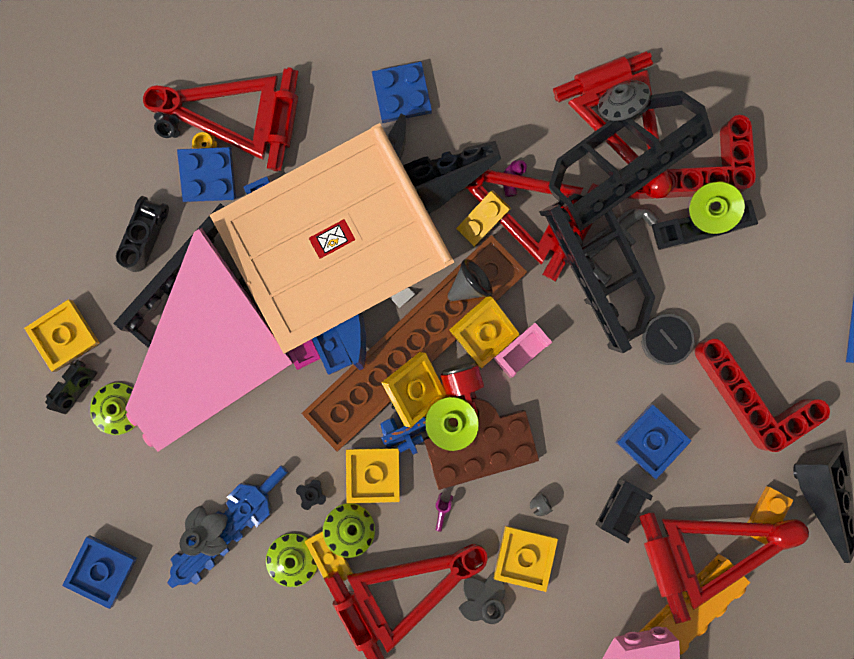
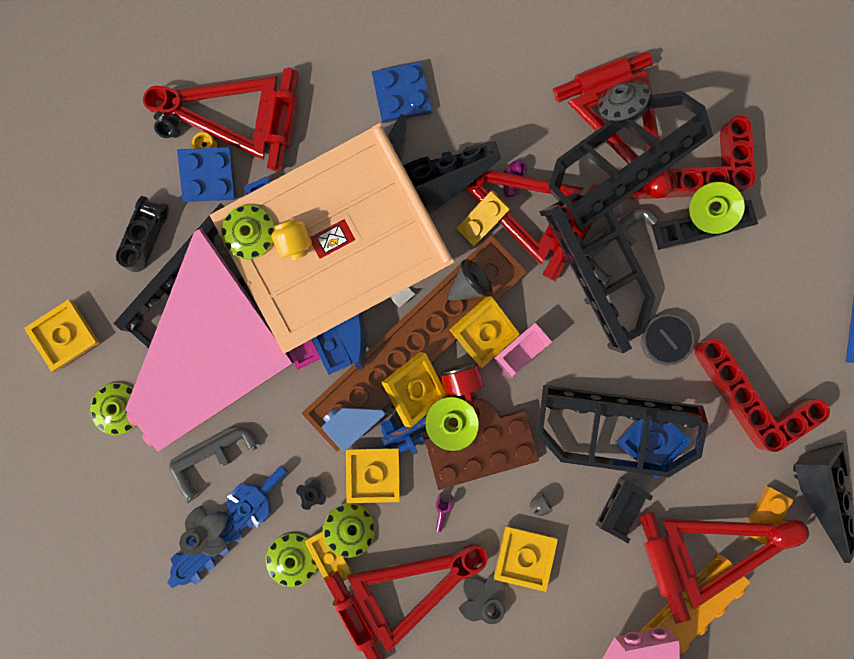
black hinge [45,359,97,414] -> none
blue plate [62,535,137,609] -> none
none -> dark grey piece [169,428,259,503]
none -> lime dish [221,205,275,259]
none -> yellow head [271,218,312,261]
none -> medium blue slope [321,407,388,452]
none -> black plate [537,385,708,477]

